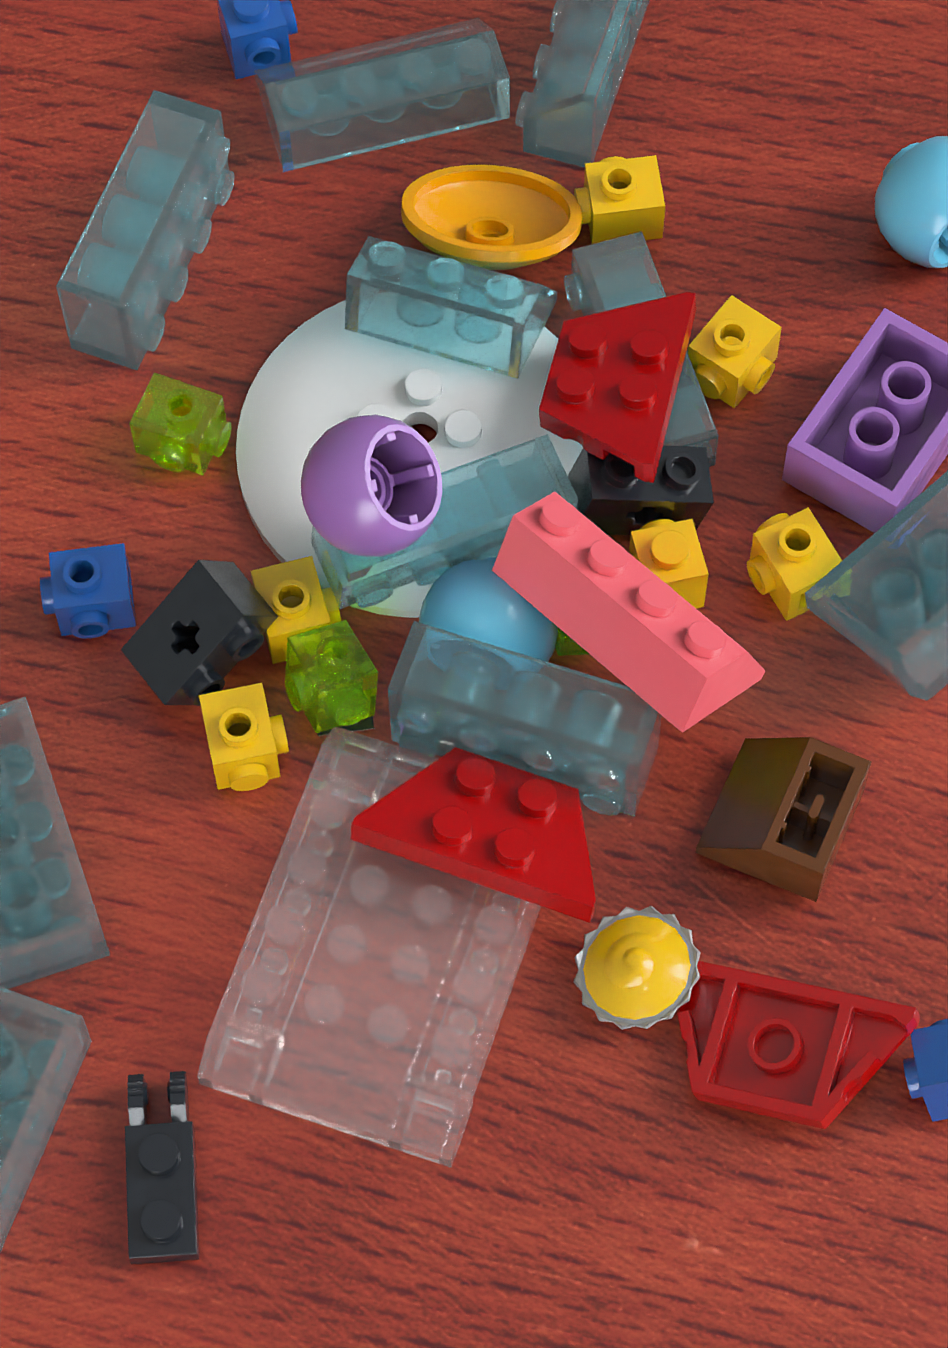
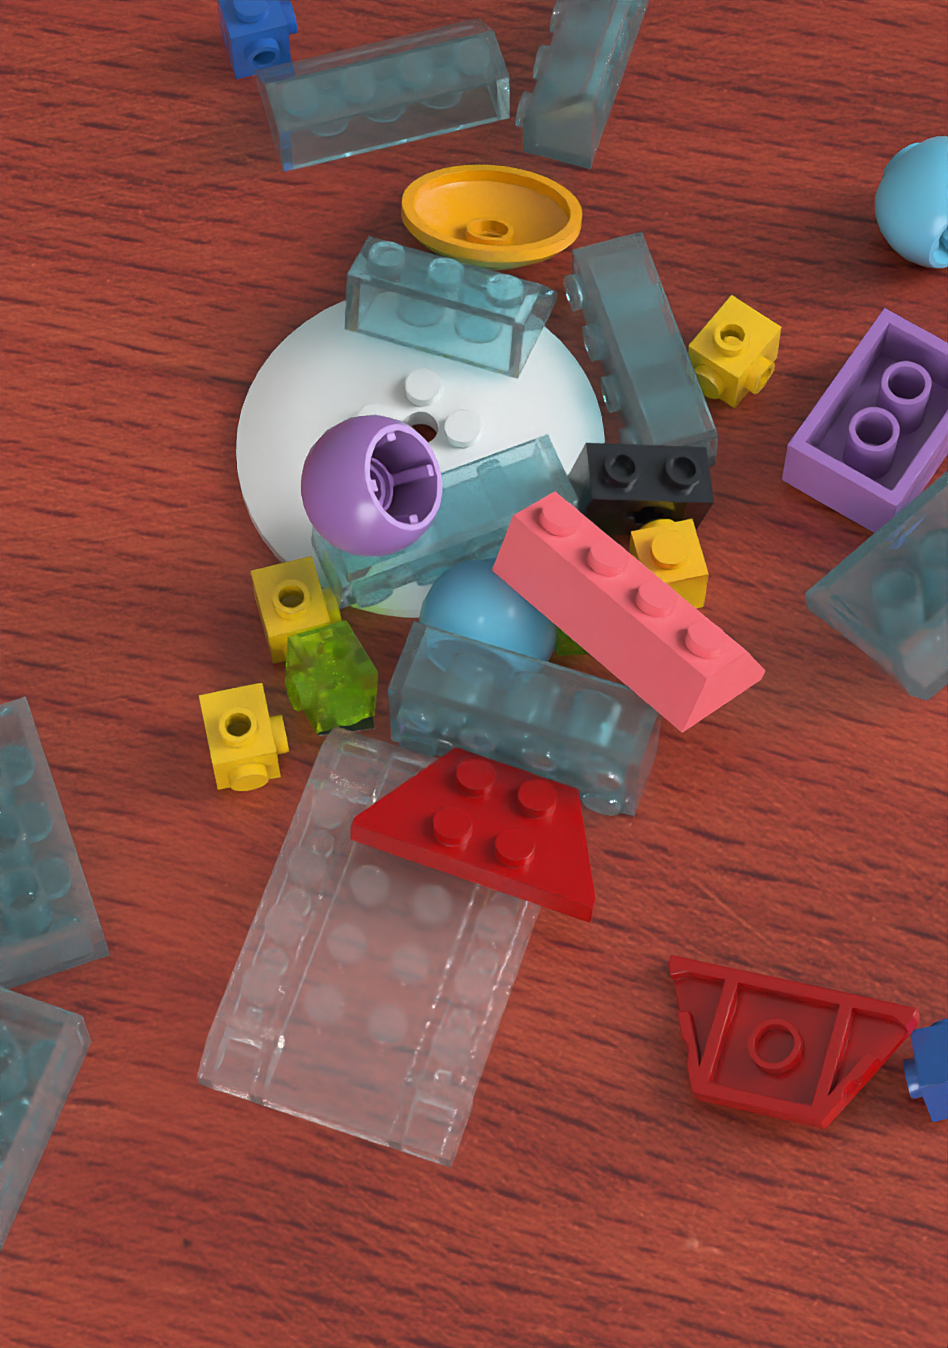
blue brick [40,543,137,639] -> none
clear light blue brick [56,90,235,371] -> none
black brick [121,560,278,706] -> none
black hinge [125,1071,199,1264] -> none
clear neon green brick [130,372,232,476] -> none
red wing [539,292,696,483] -> none
yellow piece [573,906,701,1030] -> none
yellow brick [574,155,665,246] -> none
reddish brown slope [695,737,872,902] -> none
yellow brick [747,507,847,621] -> none

